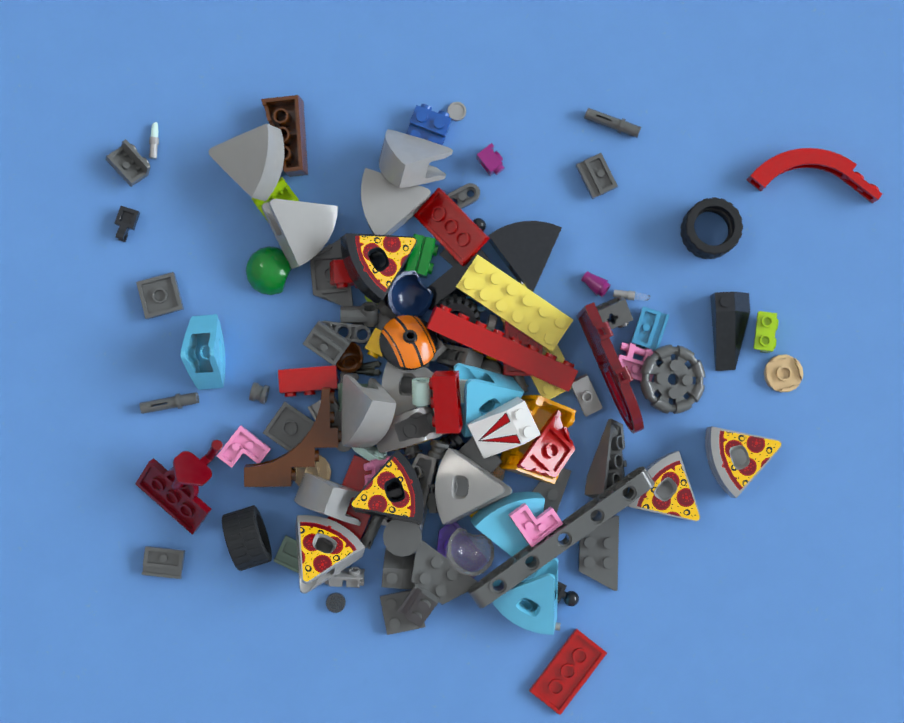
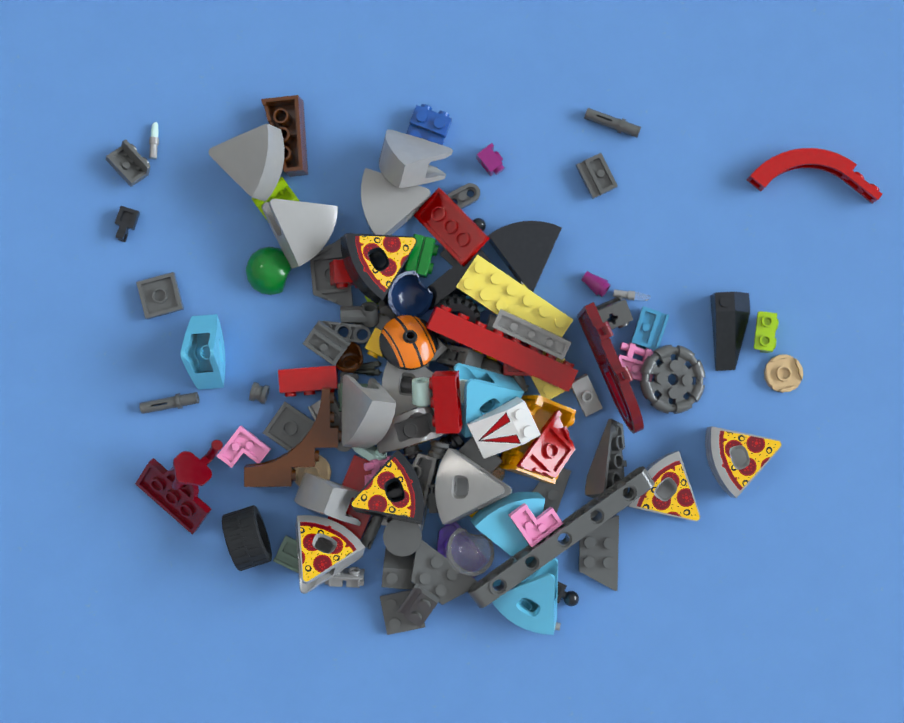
dark grey plate [142,546,185,579] -> none
clear smoke tile [326,593,346,613] -> none
light grey piece [448,102,466,121] -> none
red tile [529,628,607,715] -> none
black tyre [680,197,743,259] -> none
none -> light grey plate [492,309,572,360]

